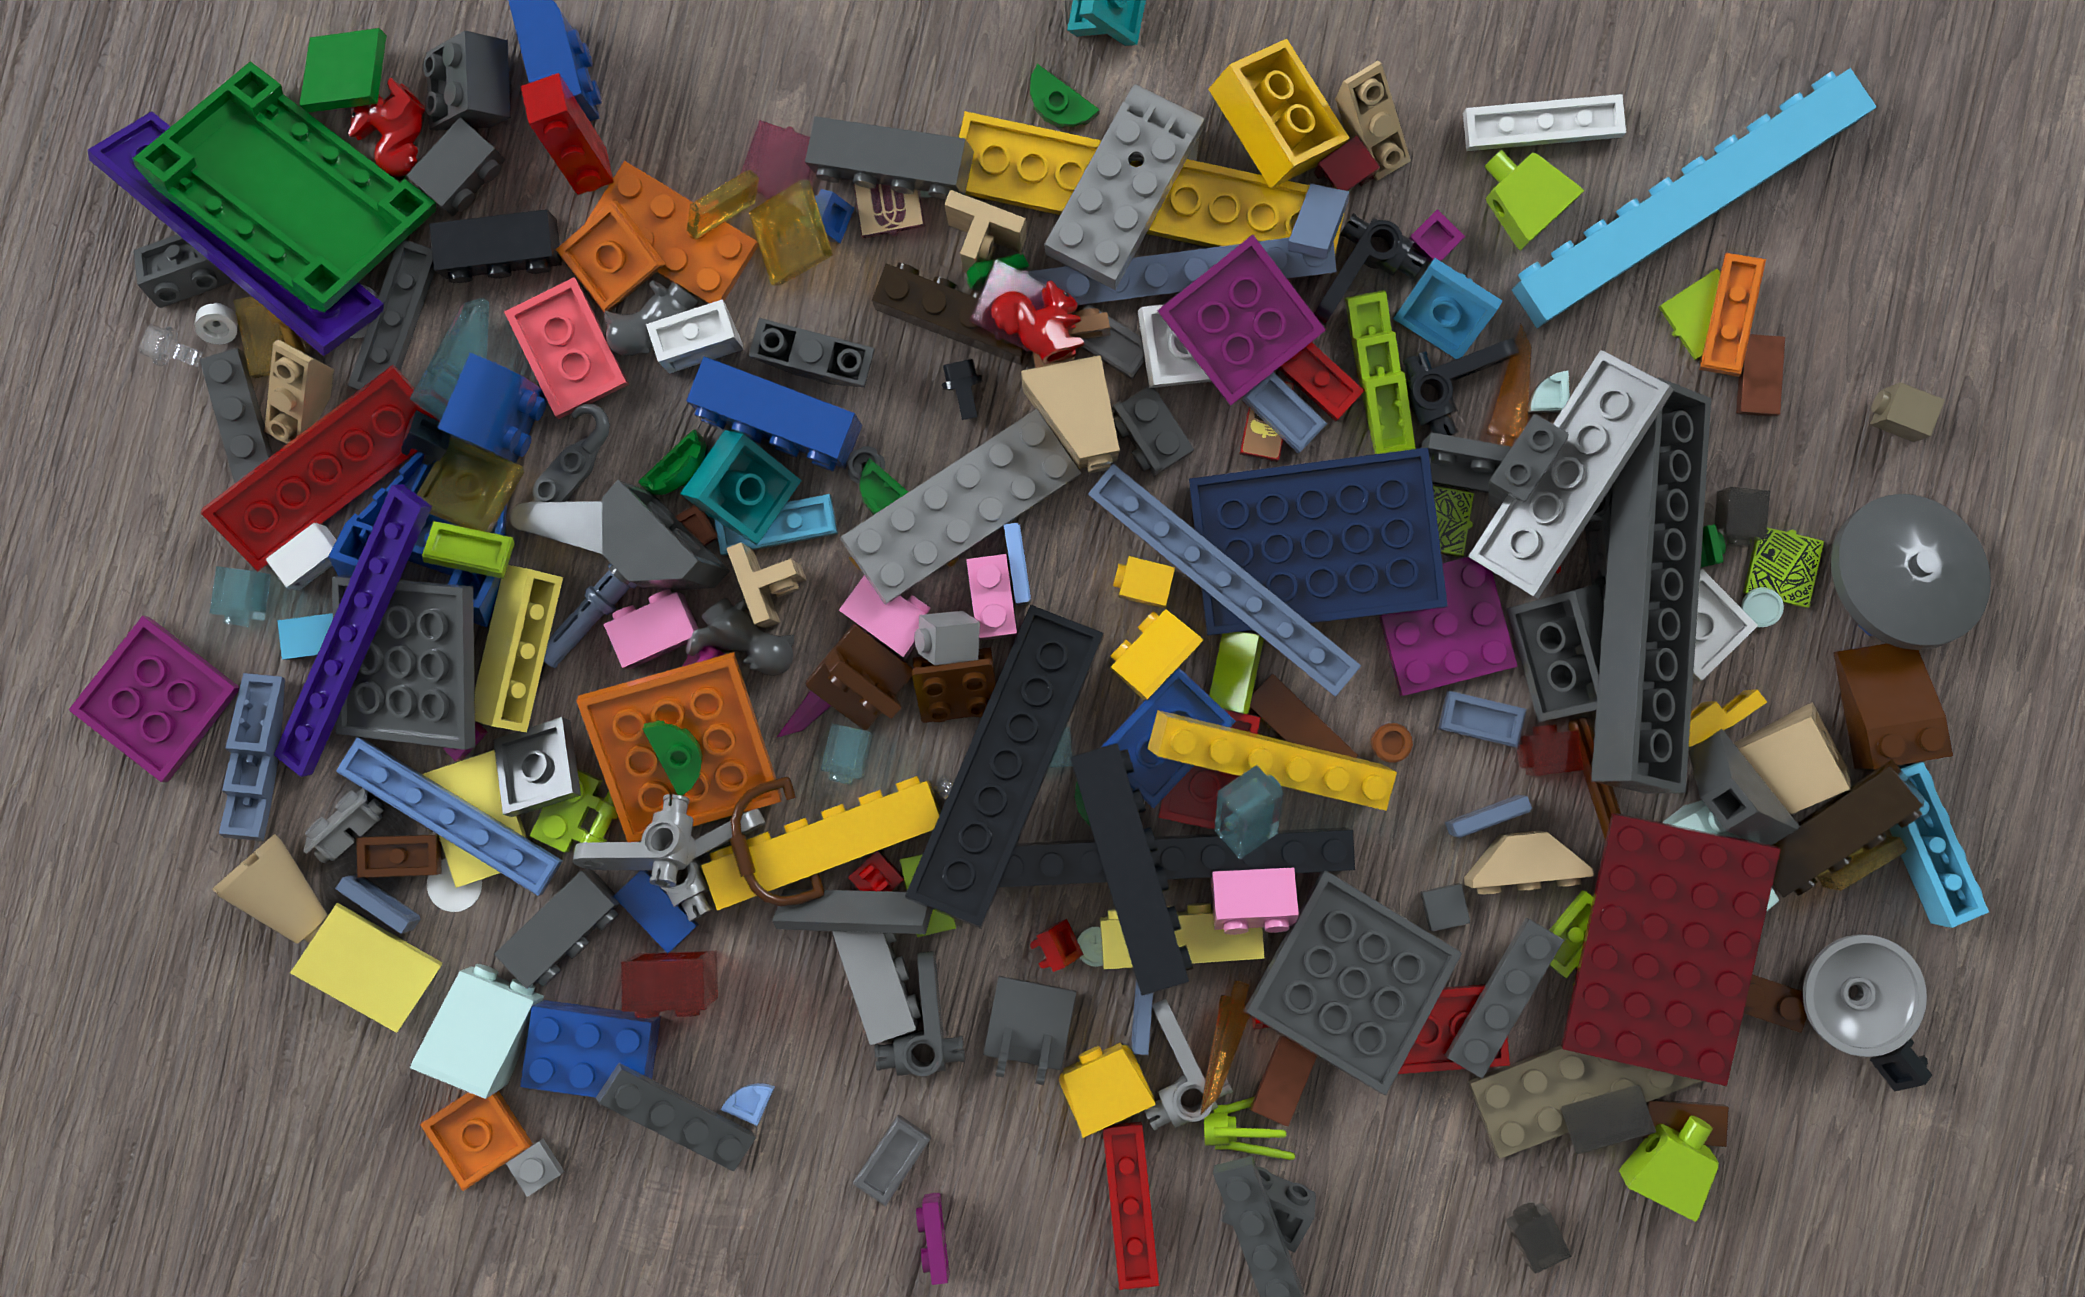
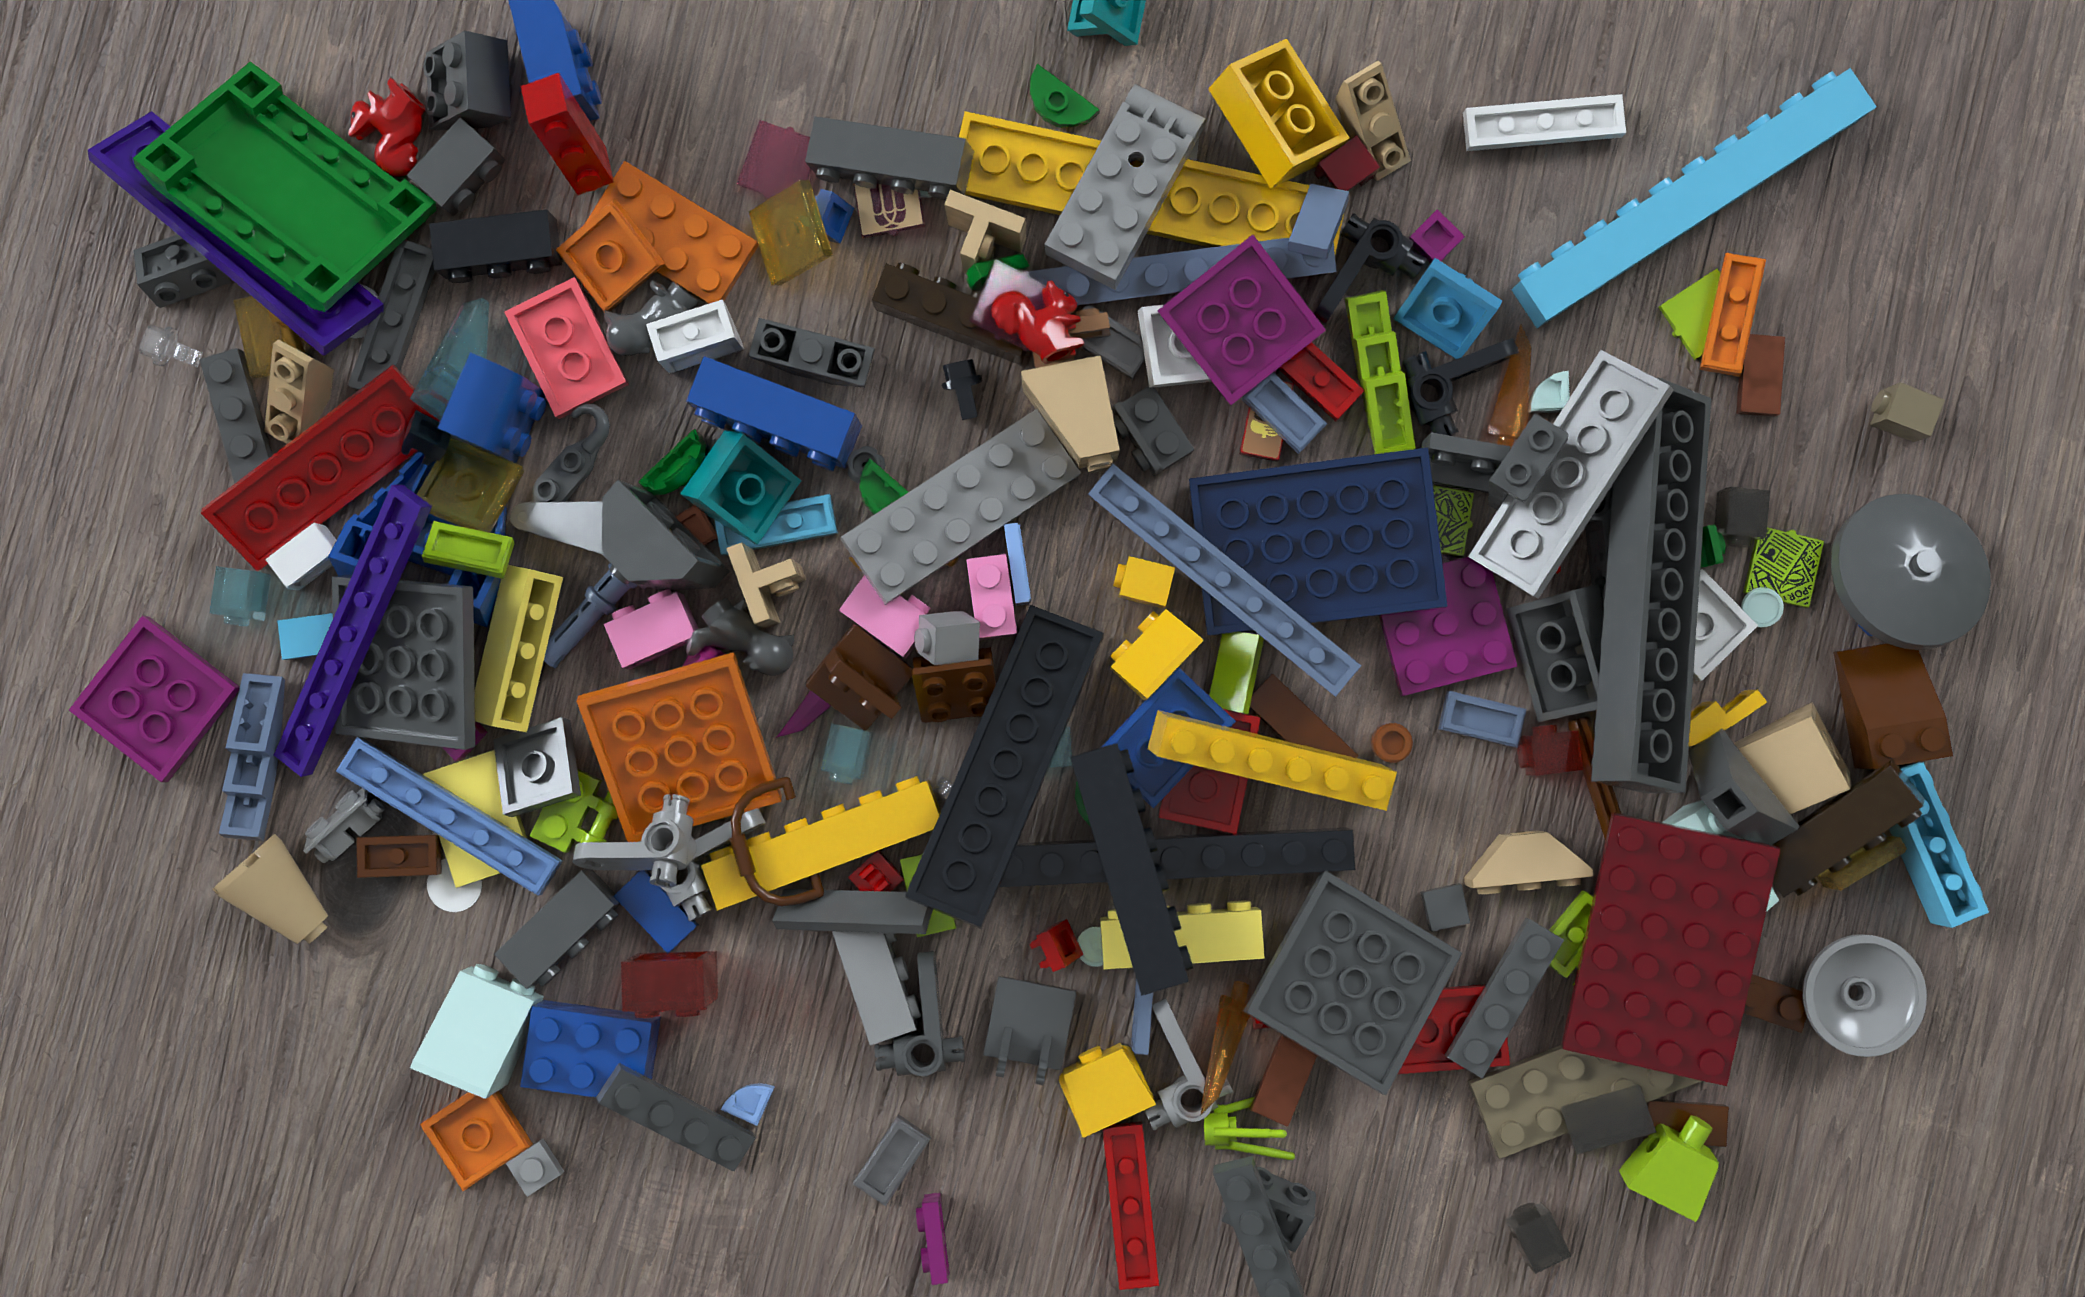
white tile [195,303,238,344] -> none
light yellow tile [290,902,442,1033] -> none
green tile [300,28,387,113] -> none
sand blue tile [335,874,421,934] -> none
green plate [642,720,703,795] -> none
clear yellow tile [687,169,759,239] -> none
bright pink brick [1211,868,1299,935] -> none
clear light blue brick [1214,765,1283,859] -> none
sand blue tile [1445,795,1532,838] -> none
lime torso [1484,150,1584,251] -> none
black tile [1870,1038,1932,1092] -> none

